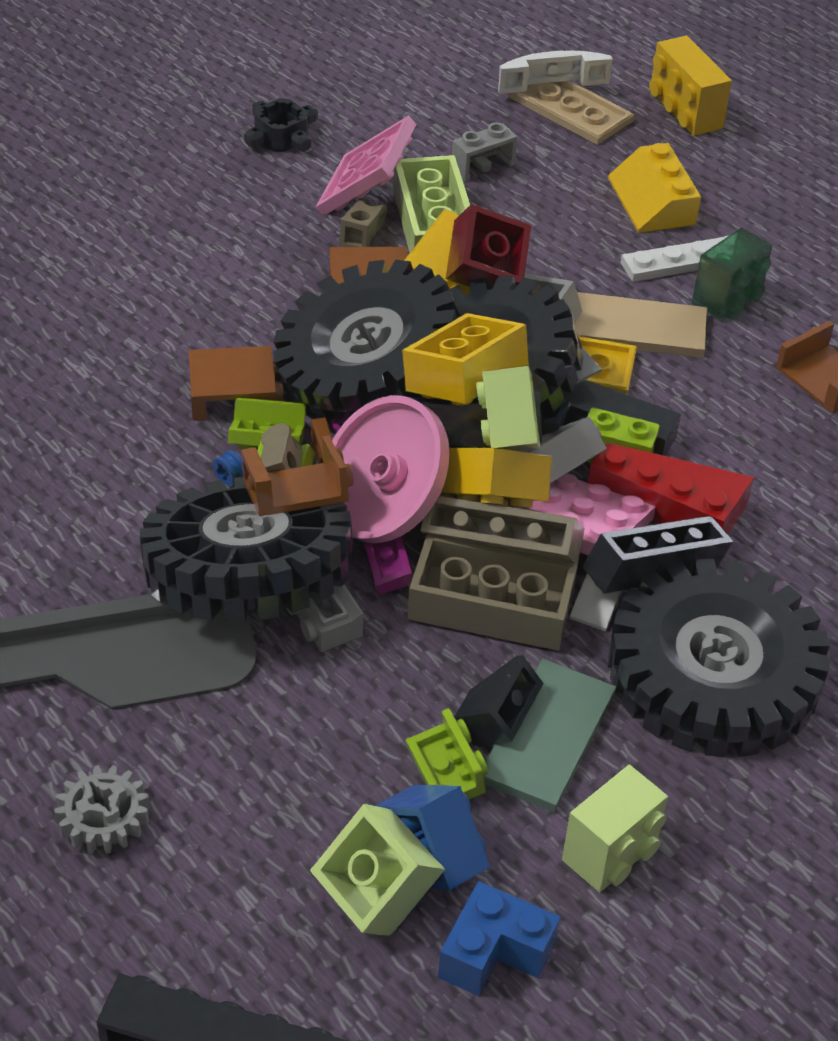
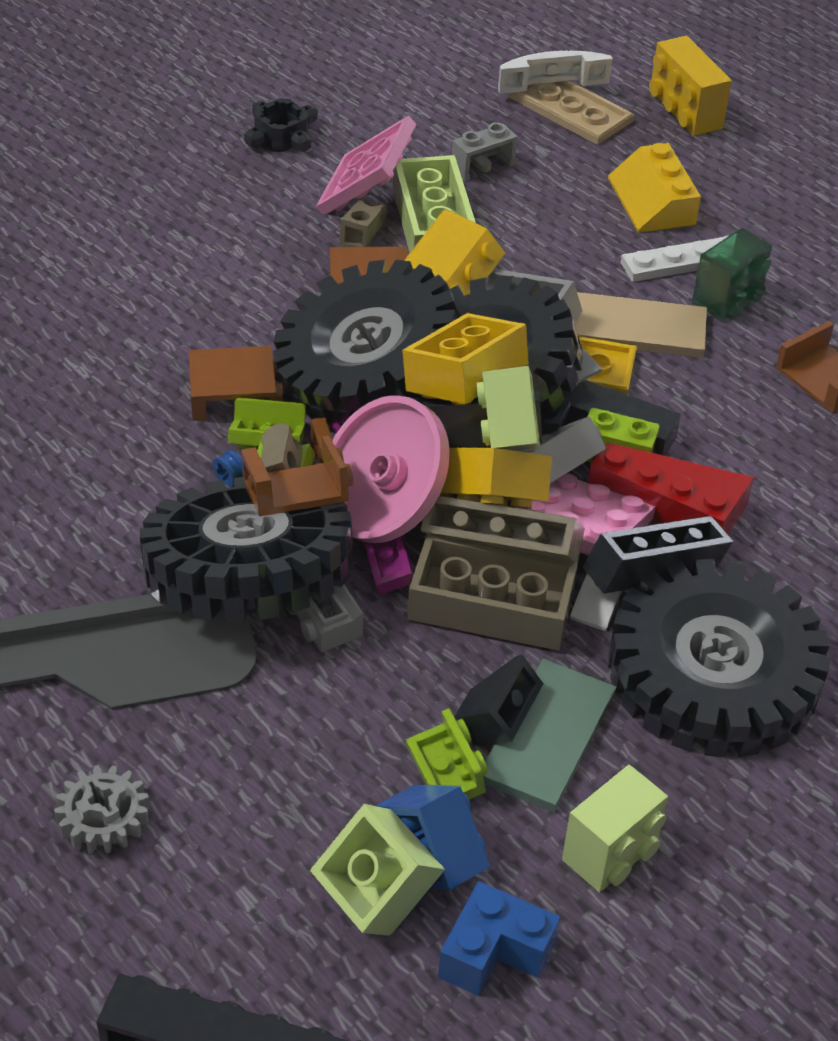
dark red brick [445,204,531,289] -> none

